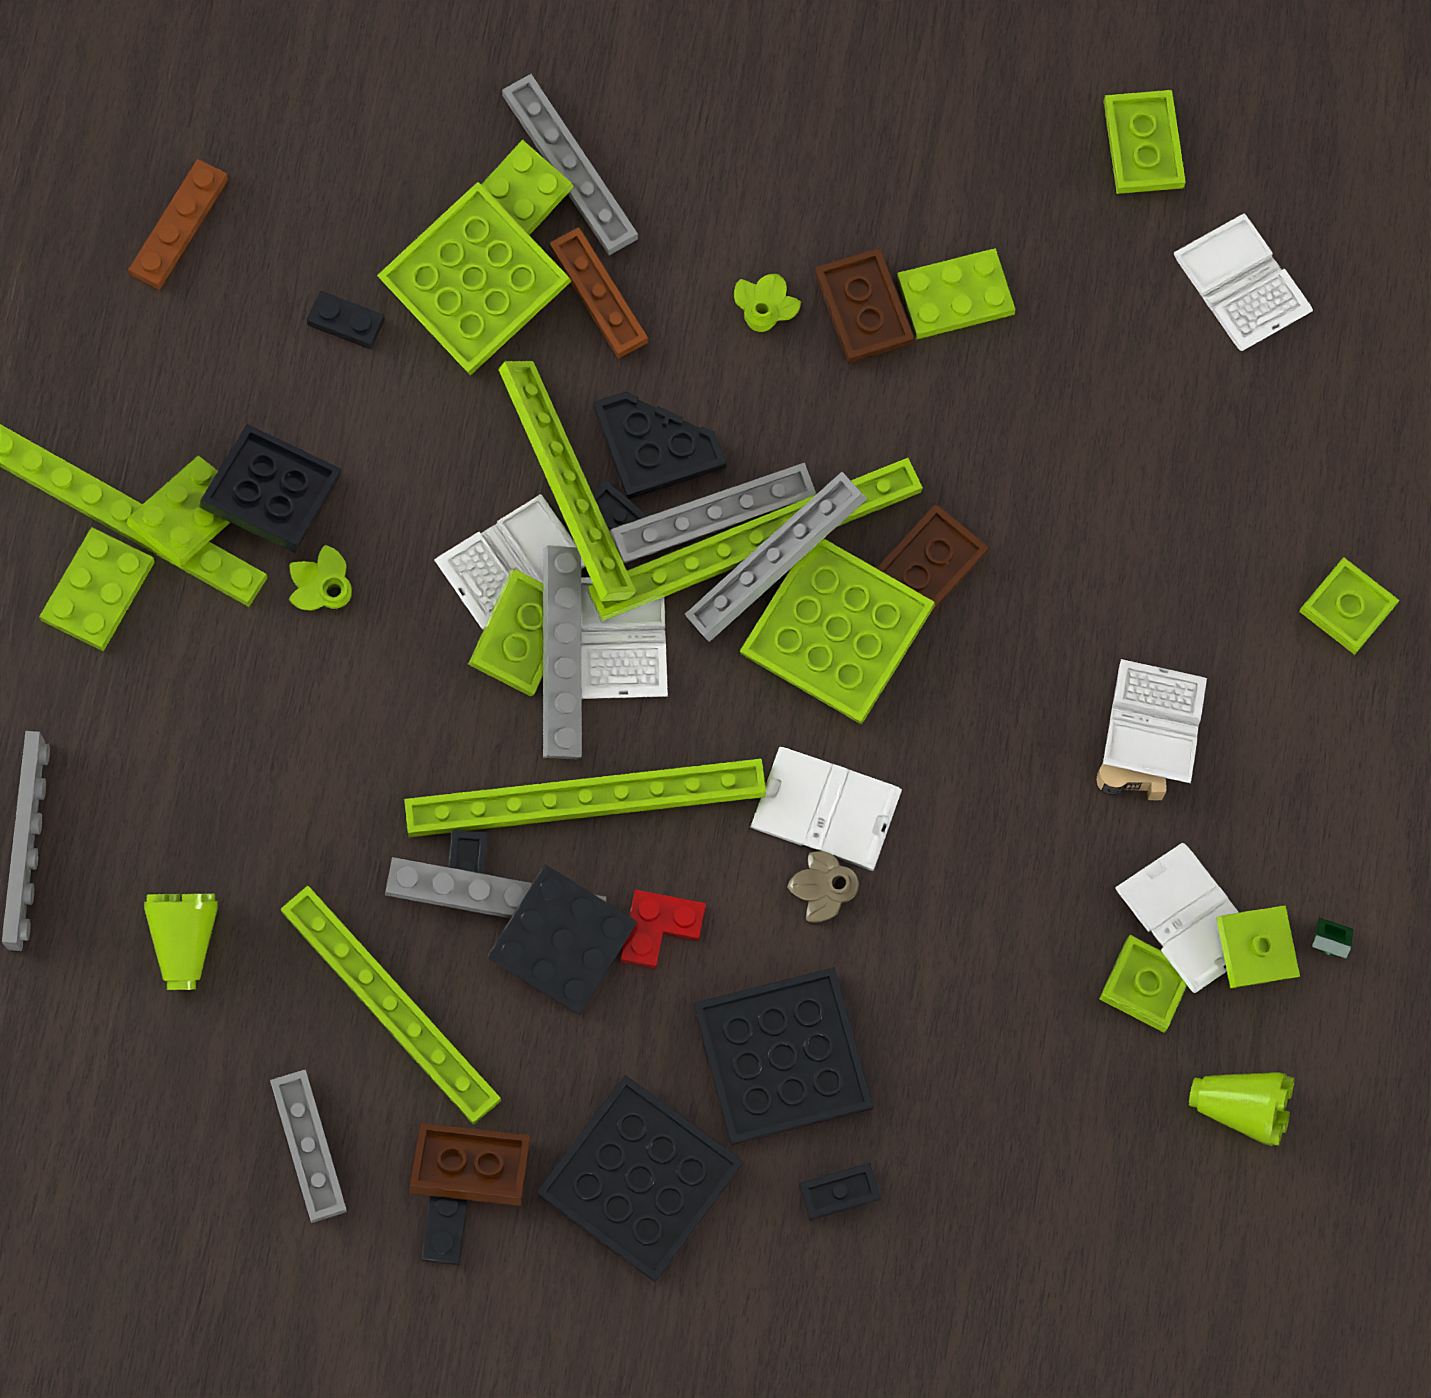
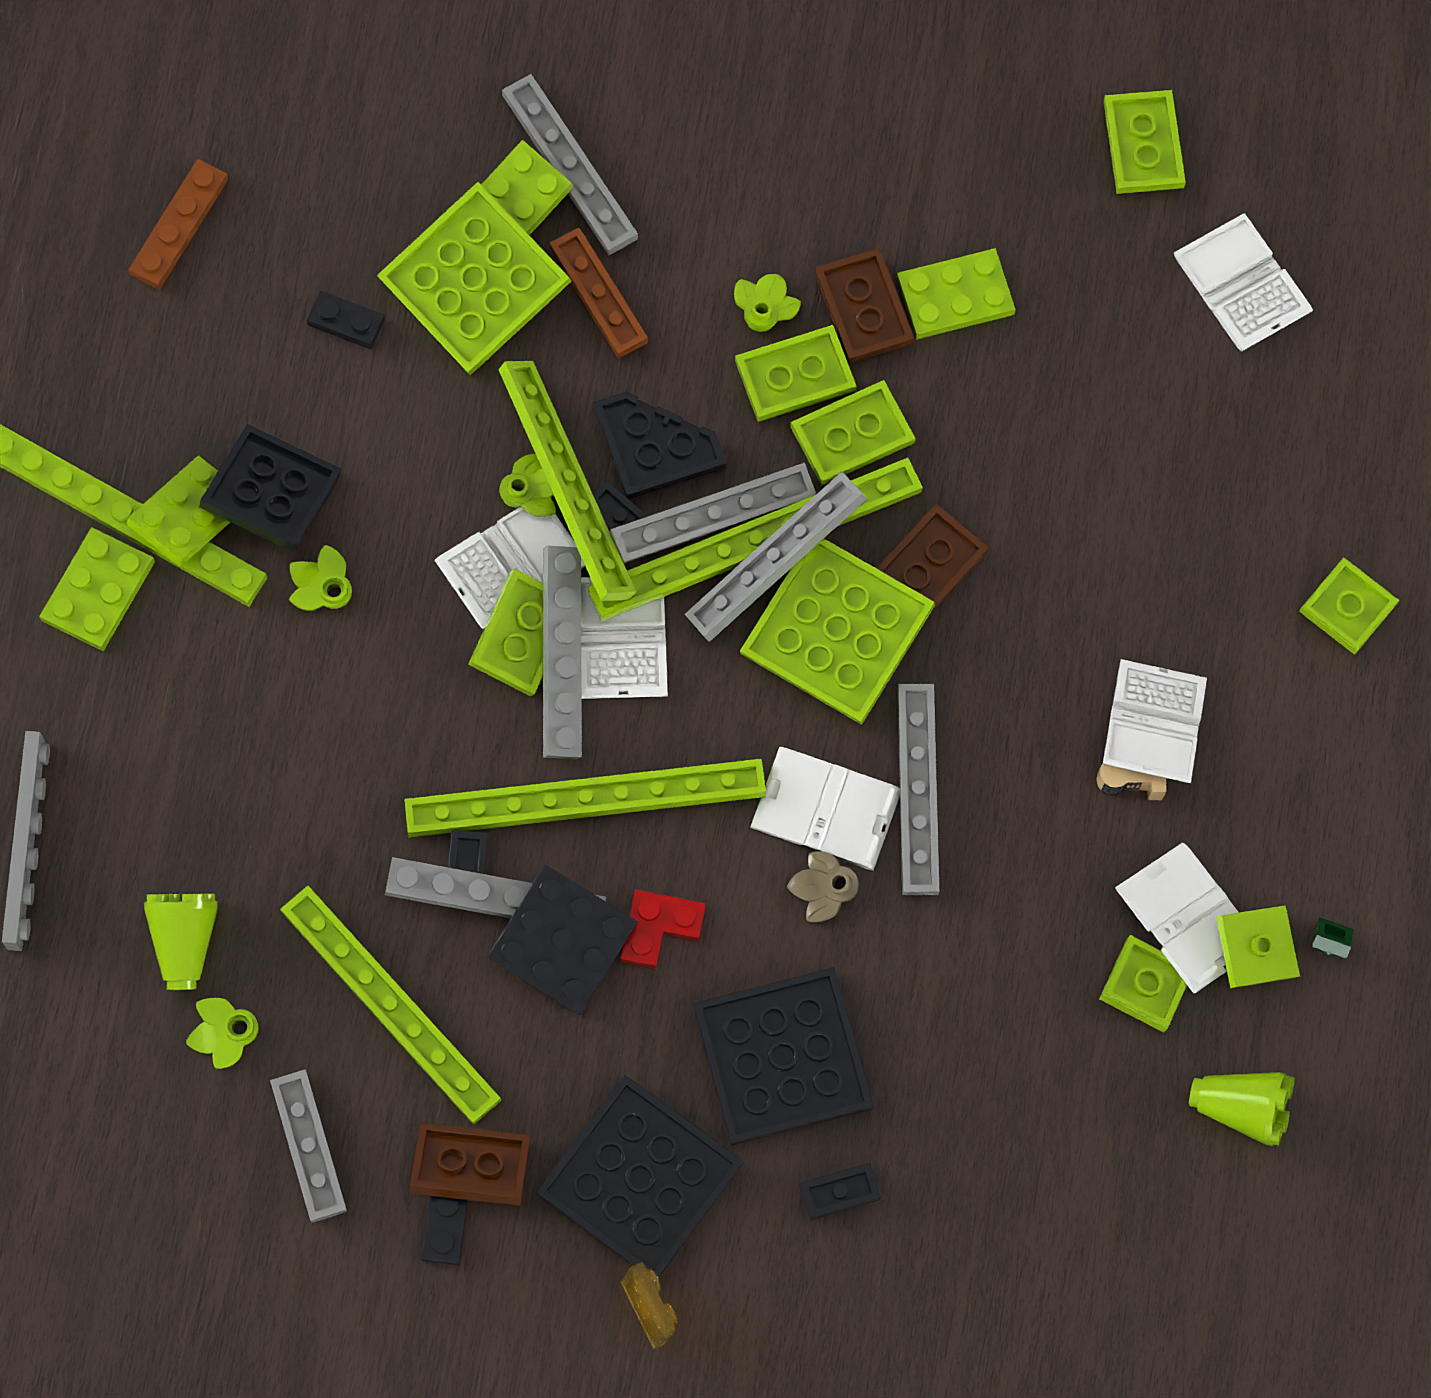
none -> lime plate [186,998,259,1069]
none -> lime plate [499,454,556,517]
none -> clear yellow plate [621,1262,678,1349]
none -> lime plate [735,325,856,422]
none -> lime plate [790,380,916,486]
none -> light grey plate [897,684,940,895]

